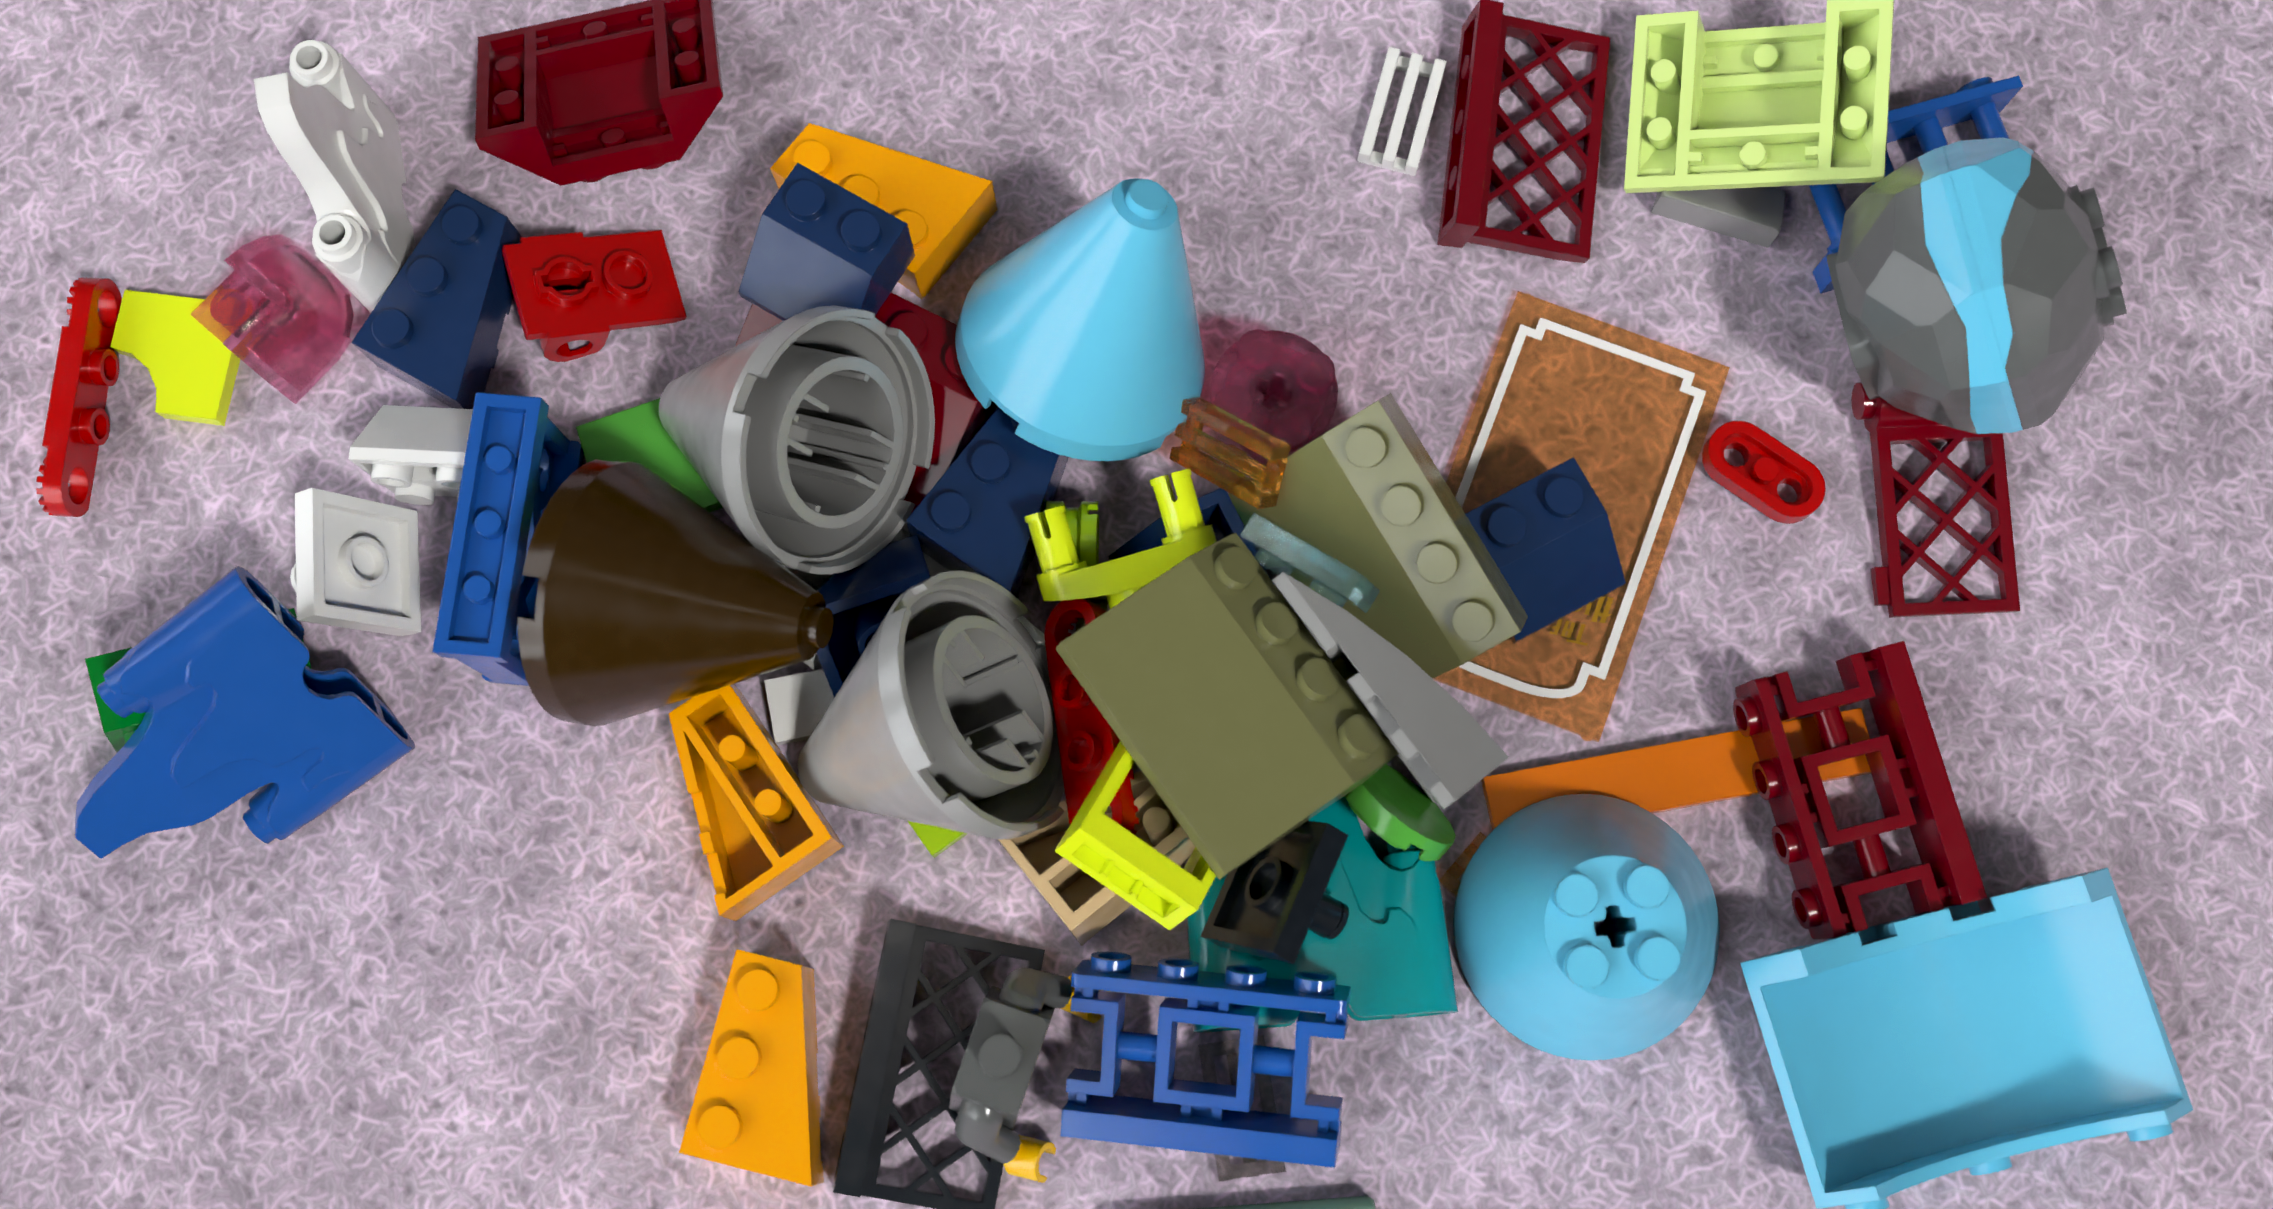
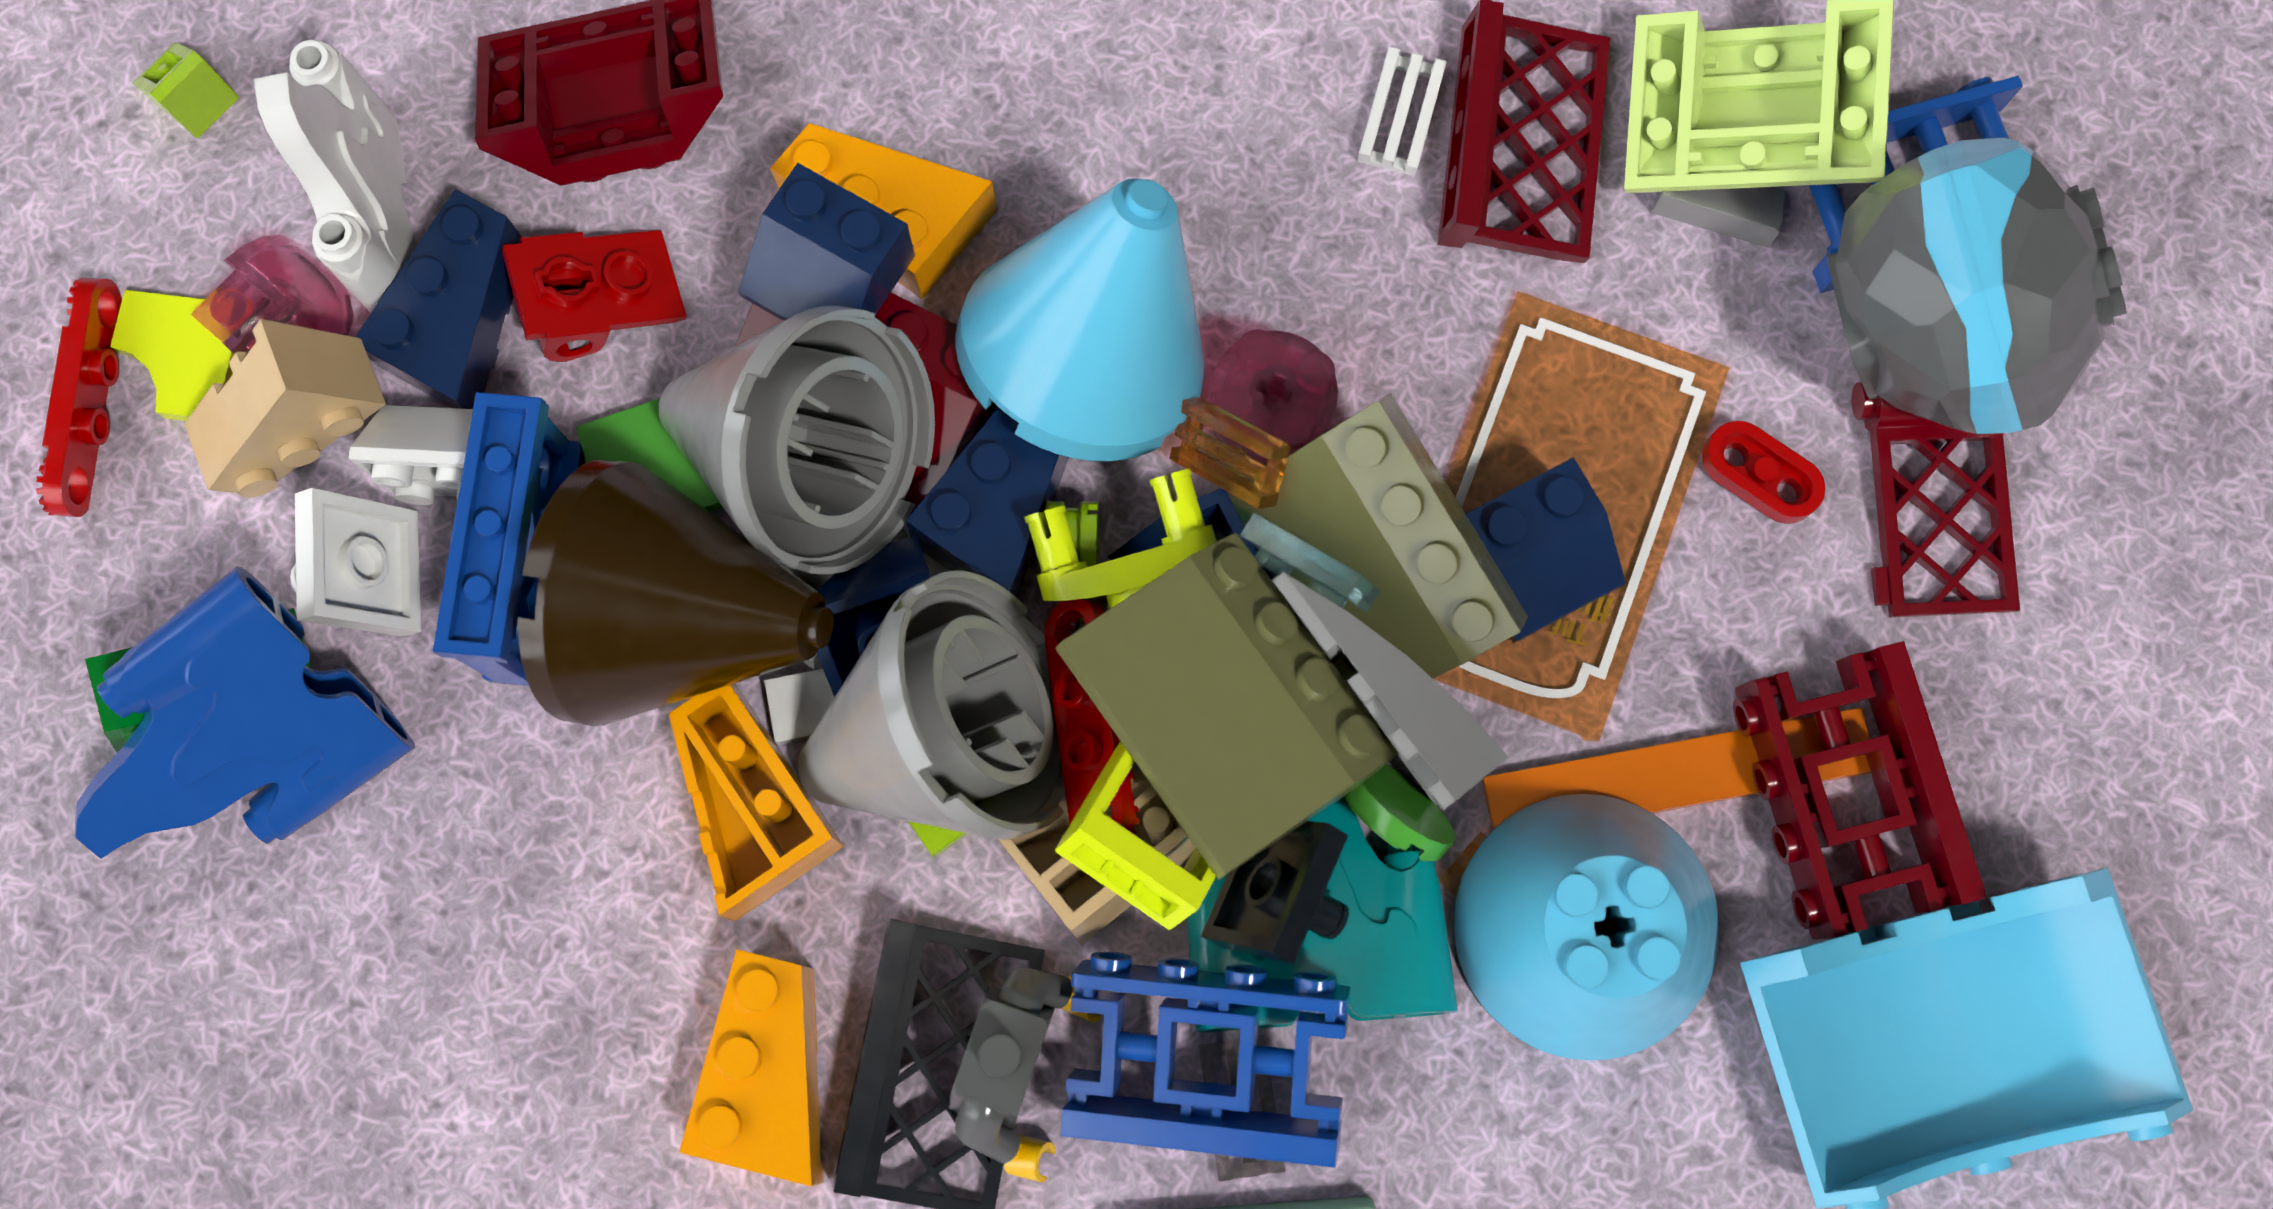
none -> lime slope [132,42,240,139]
none -> tan wedge [184,319,386,498]

